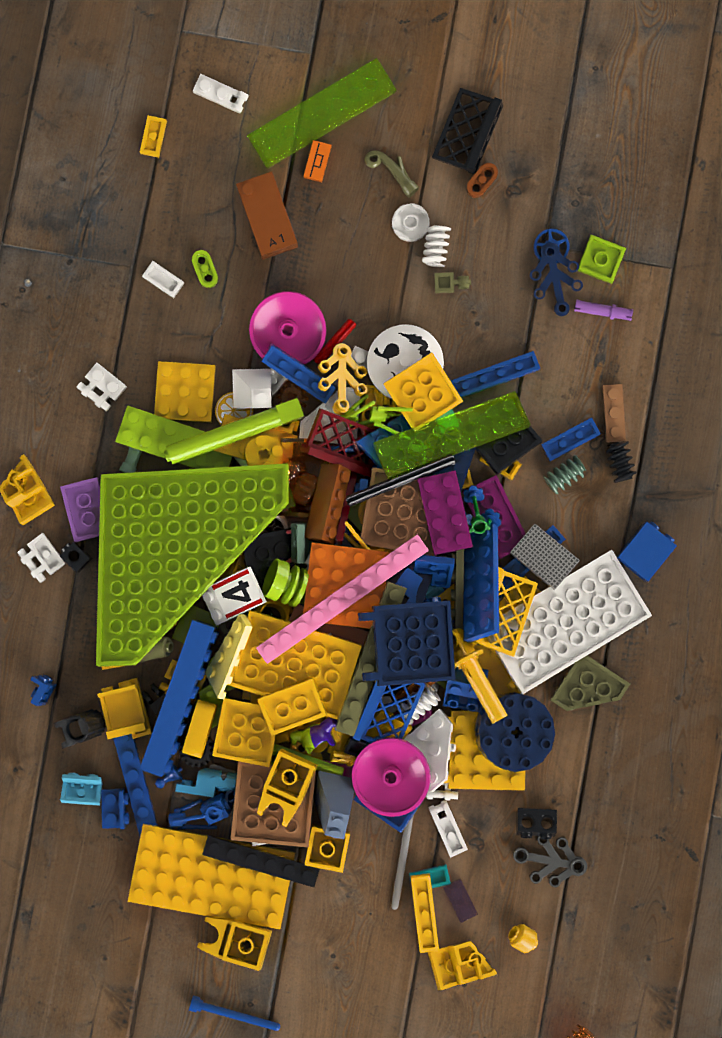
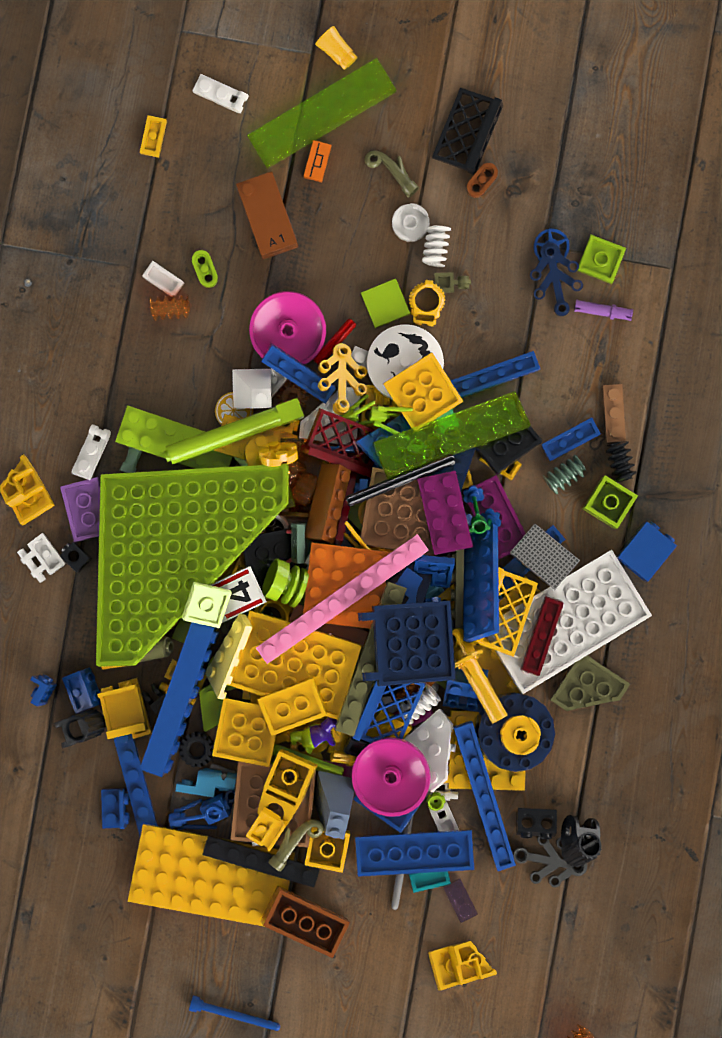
medium azure bracket [60,773,103,806] -> none
white plate [77,362,127,411] -> none
yellow plate [154,361,216,423] -> none
blue piece [155,764,183,789] -> none
yellow beam [182,699,217,759] -> none
yellow brick [197,916,272,971] -> none
yellow plate [410,873,439,953] -> none
yellow head [508,924,538,953] -> none
none -> blue bracket [62,667,101,714]
none -> white plate [71,424,111,480]
none -> clear orange piece [149,294,190,321]
none -> yellowish green tile [182,582,232,628]
none -> yellow plate [246,806,288,852]
none -> yellow plate [259,441,298,467]
none -> dark orange brick [261,886,350,958]
none -> olive plant [269,820,324,872]
none -> yellow plant [315,26,357,70]
none -> blue plate [355,830,474,877]
none -> lime tile [361,279,410,329]
none -> yellow piece [409,280,445,326]
none -> lime plate [426,792,445,811]
none -> blue plate [453,721,516,871]
none -> yellow plate [500,715,541,755]
none -> dark red tile [520,596,564,676]
none -> black piece [561,815,602,868]
none -> lime brick [582,475,638,529]

